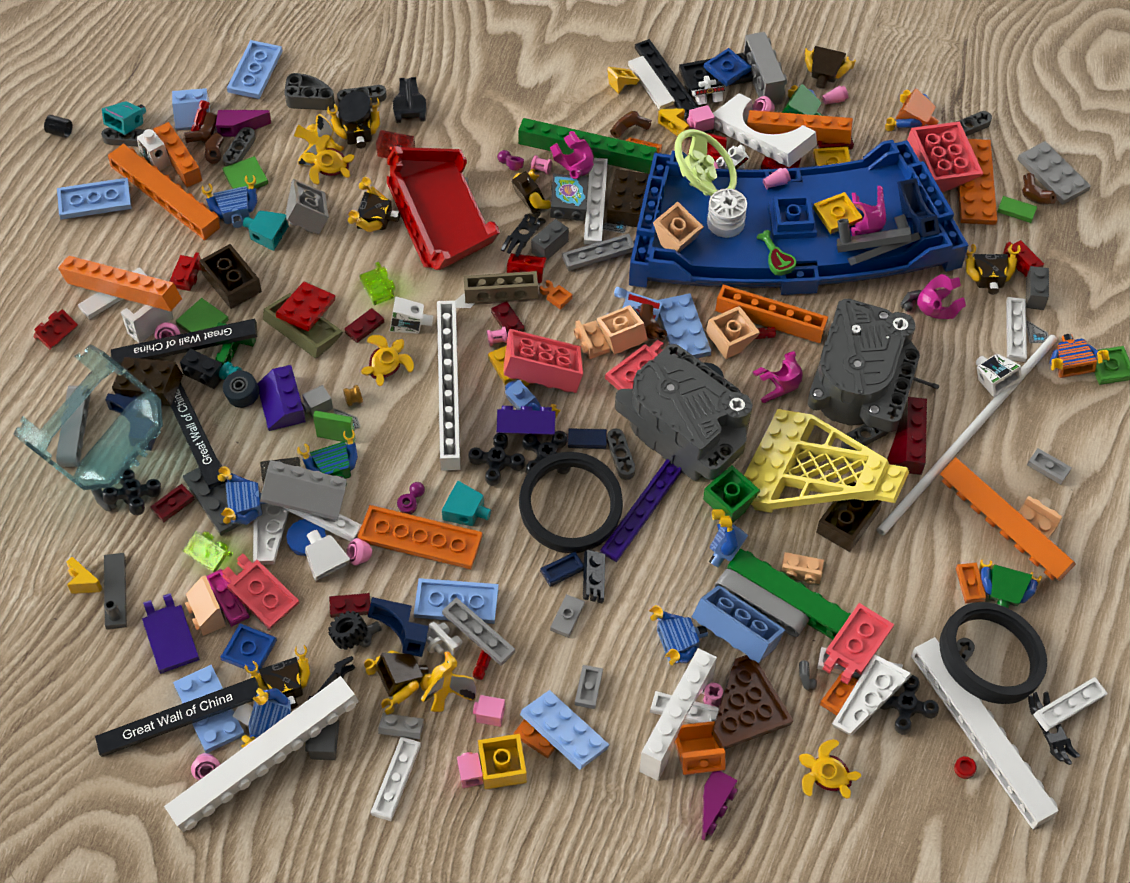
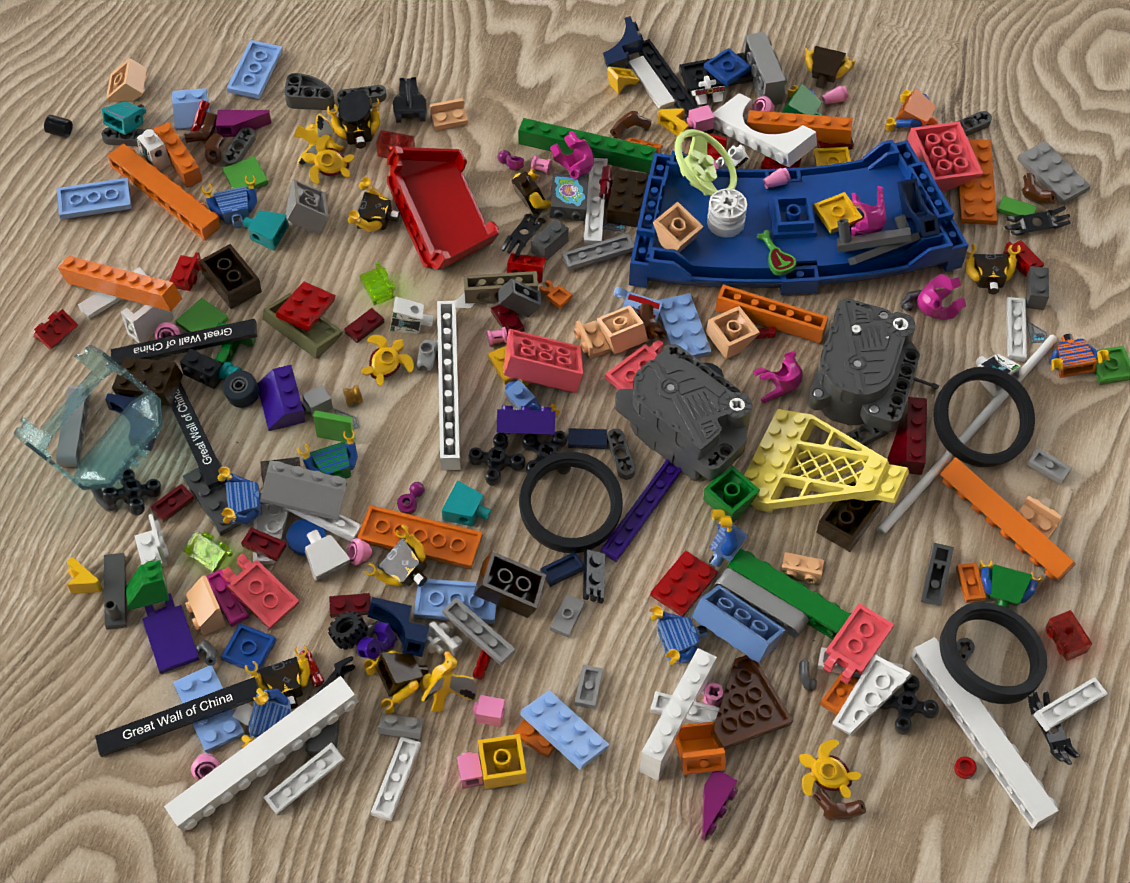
none -> light nougat slope [106,58,147,101]
none -> green slope [126,560,169,610]
none -> white bracket [134,514,169,567]
none -> dark grey arm [197,640,217,666]
none -> dark red plate [241,527,287,562]
none -> white tile [263,743,345,815]
none -> red axle [300,649,324,687]
none -> dark purple leg [357,622,398,659]
none -> torso [364,525,427,587]
none -> light grey piece [416,339,438,372]
none -> light nougat bracket [430,98,468,131]
none -> dark brown brick [473,551,546,618]
none -> dark grey brick [498,278,542,317]
none -> dark red axle [599,165,613,199]
none -> dark blue arch [603,16,644,69]
none -> red plate [650,550,718,617]
none -> reddish brown arm [812,788,866,820]
none -> dark grey slope [921,543,954,606]
none -> black tyre [933,366,1035,467]
none -> black piece [1004,206,1070,235]
none -> clear red brick [1045,610,1092,661]

